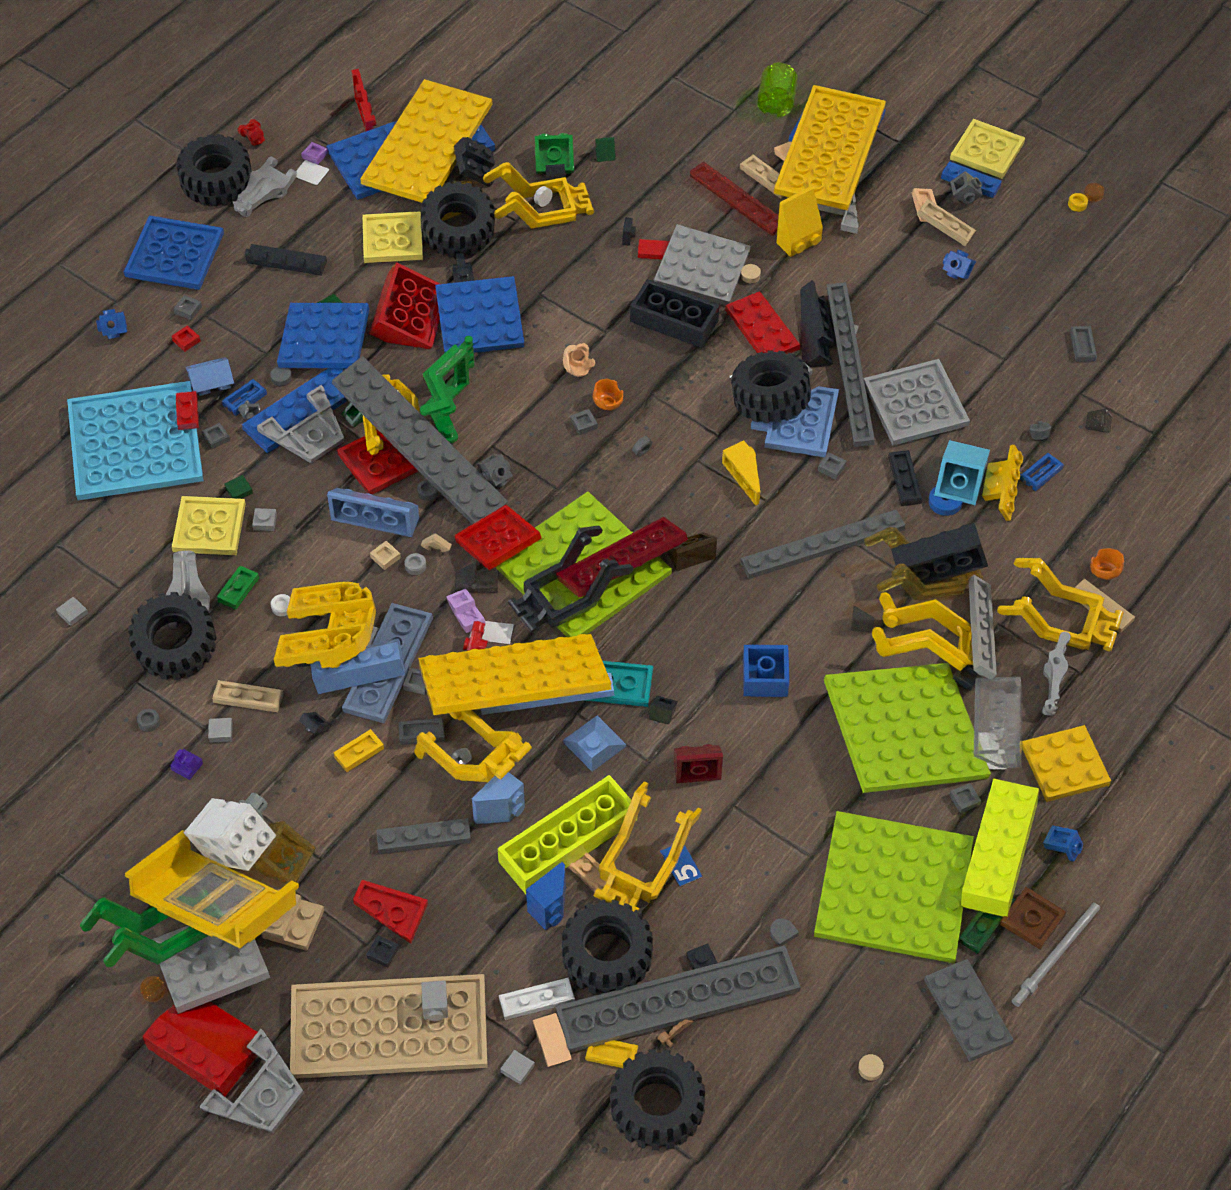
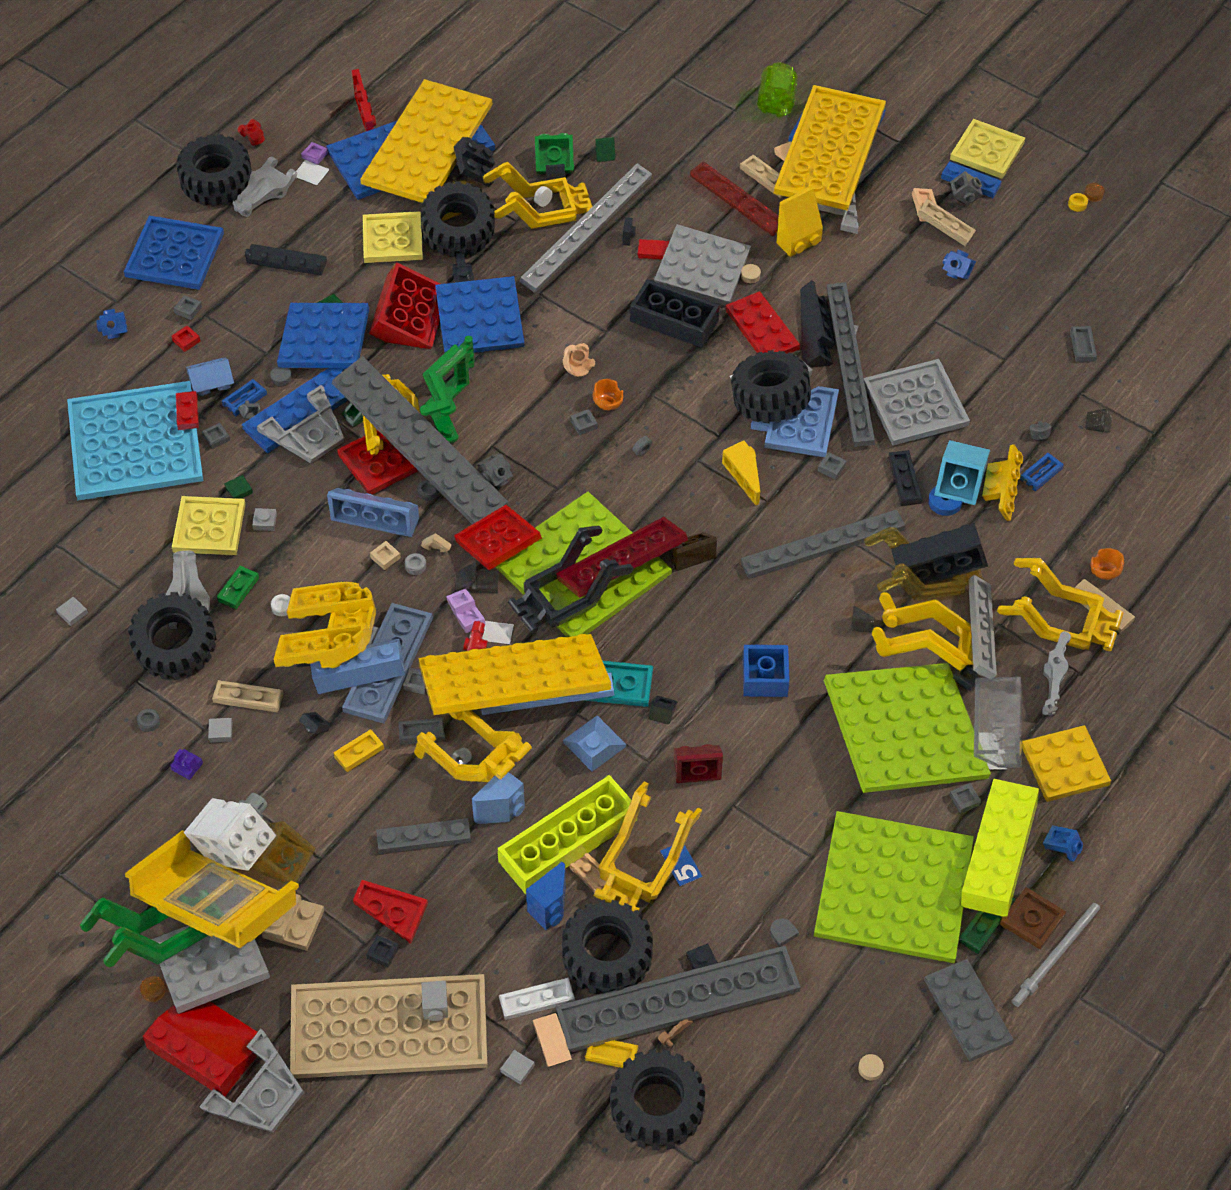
none -> light grey plate [520,163,652,293]

